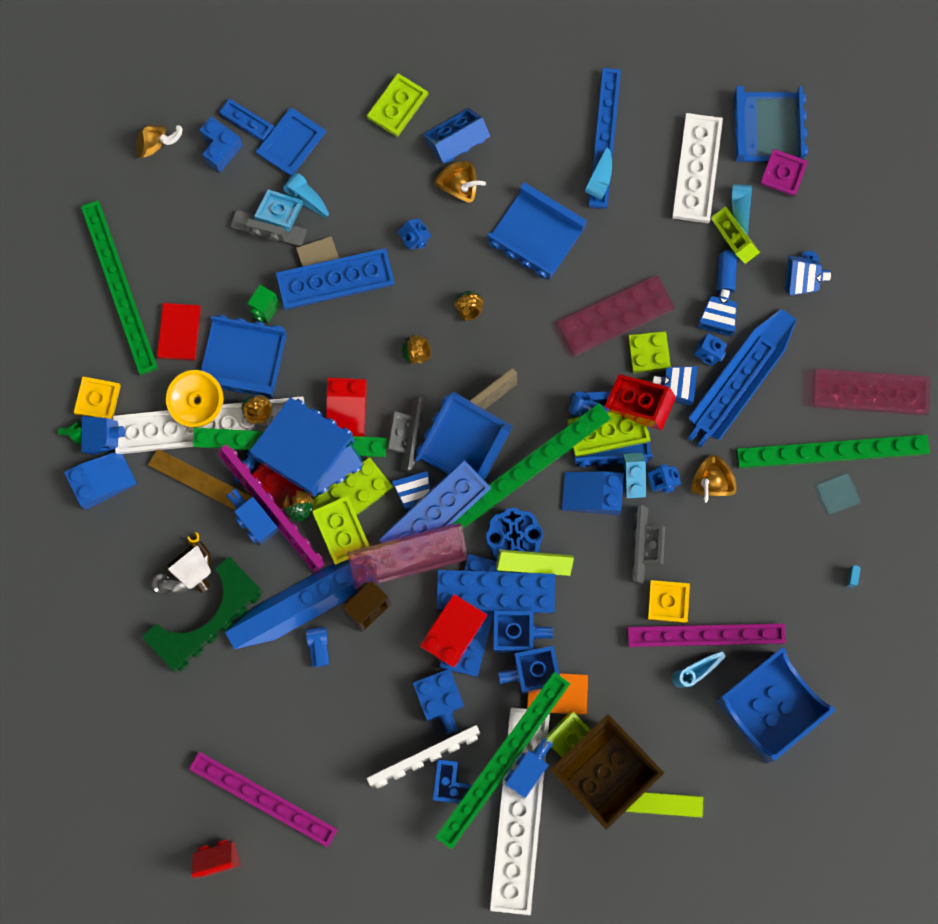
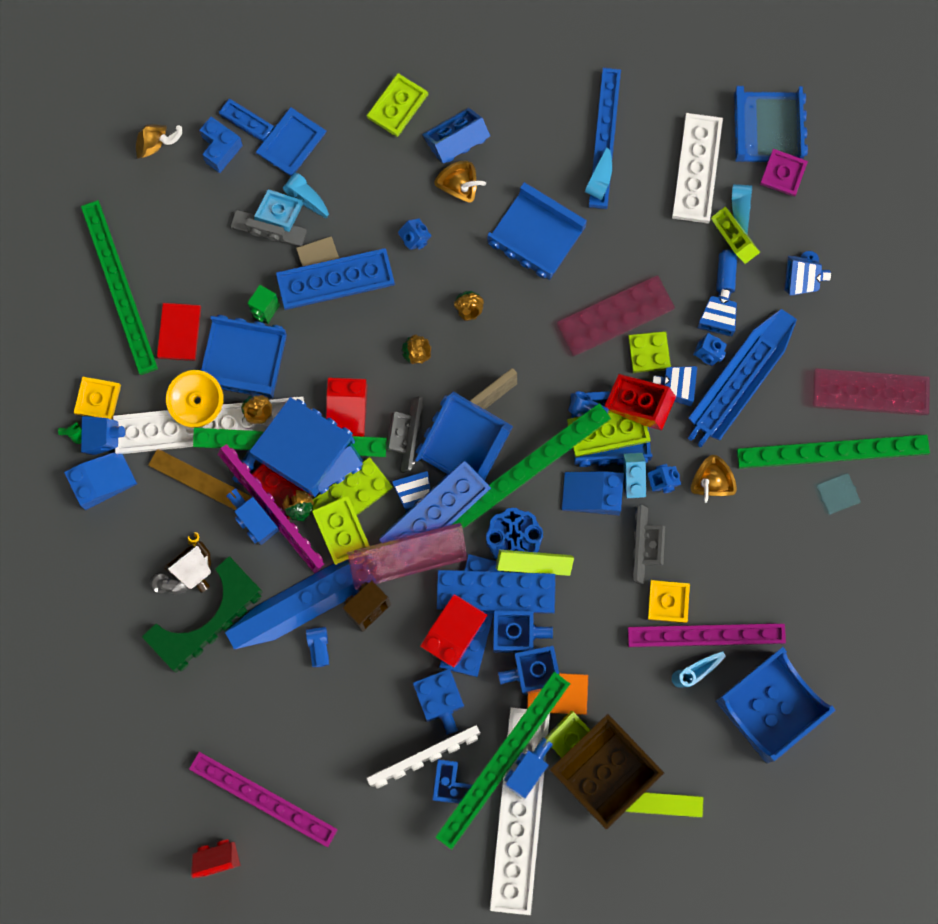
dark azure tile [846,565,861,588] -> none

